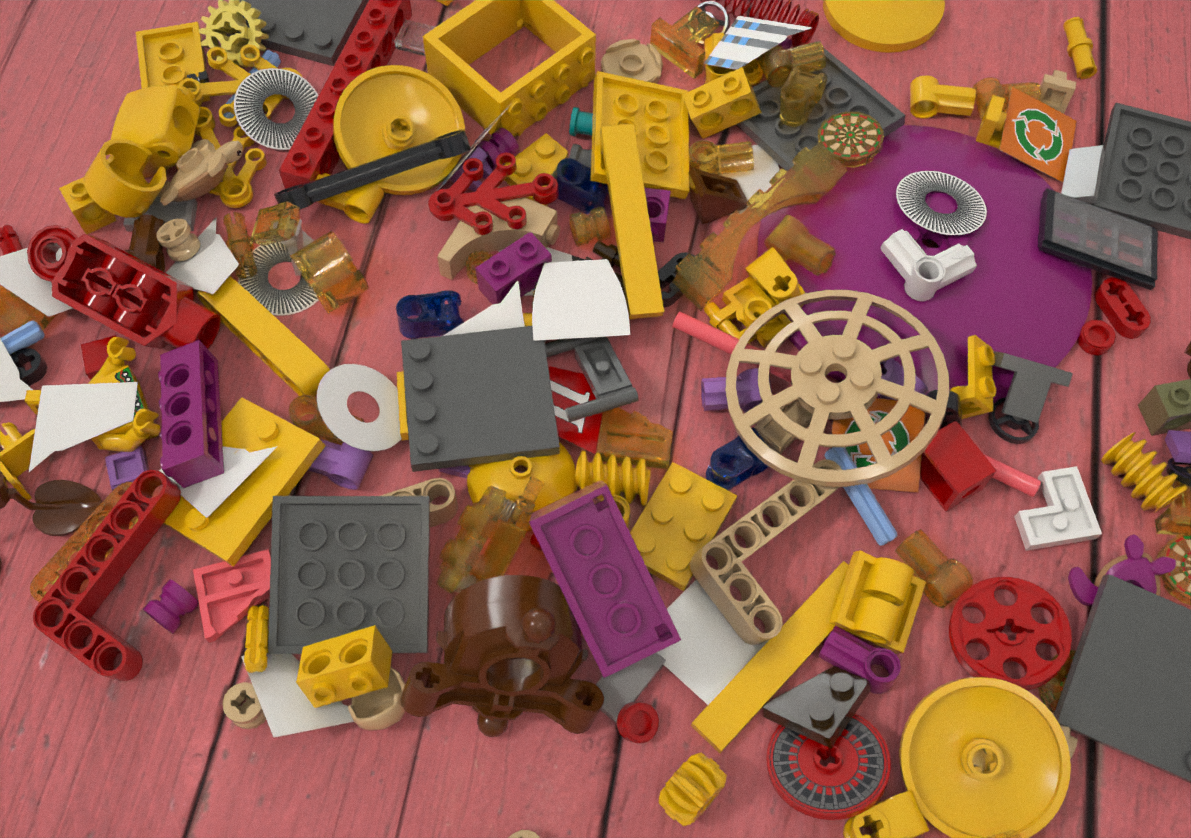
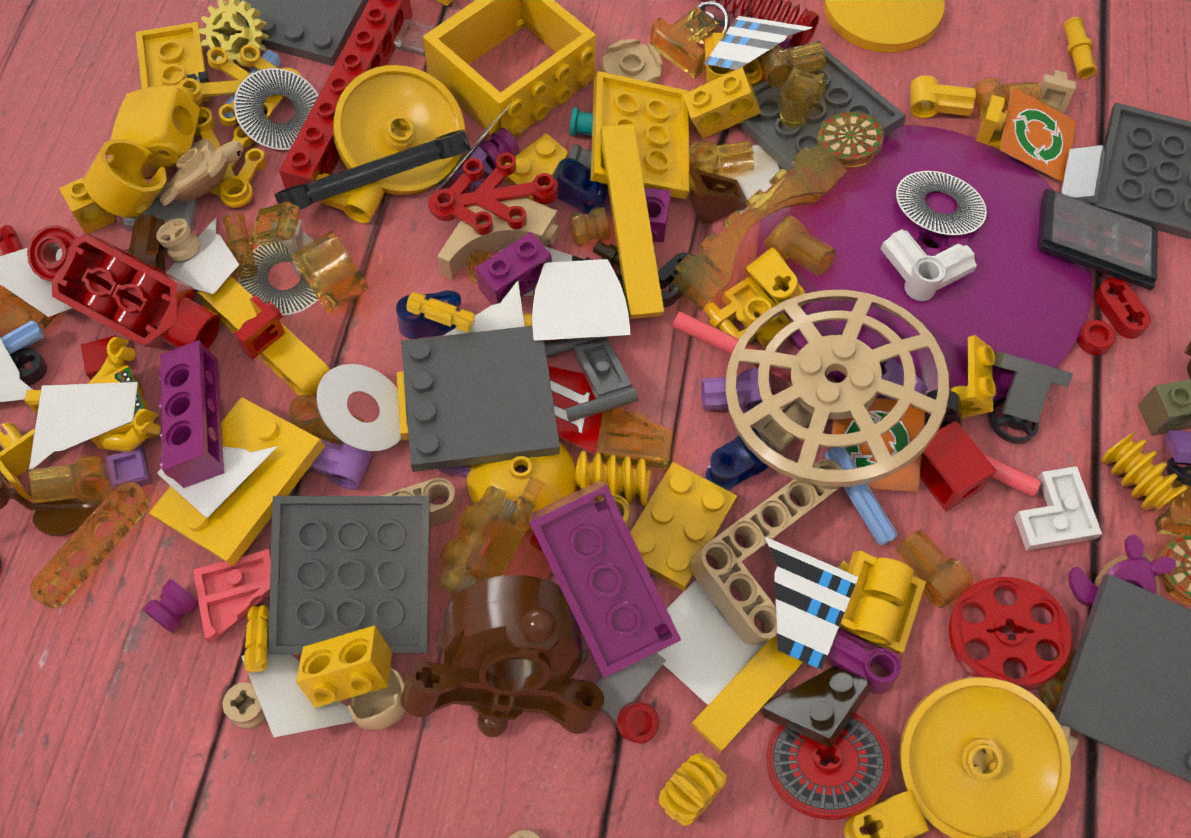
red beam [33,470,181,681] -> none
none -> clear yellow piece [28,455,111,503]
none -> red bracket [234,295,285,360]
none -> yellow axle [406,292,475,332]
none -> sticker [764,536,858,670]

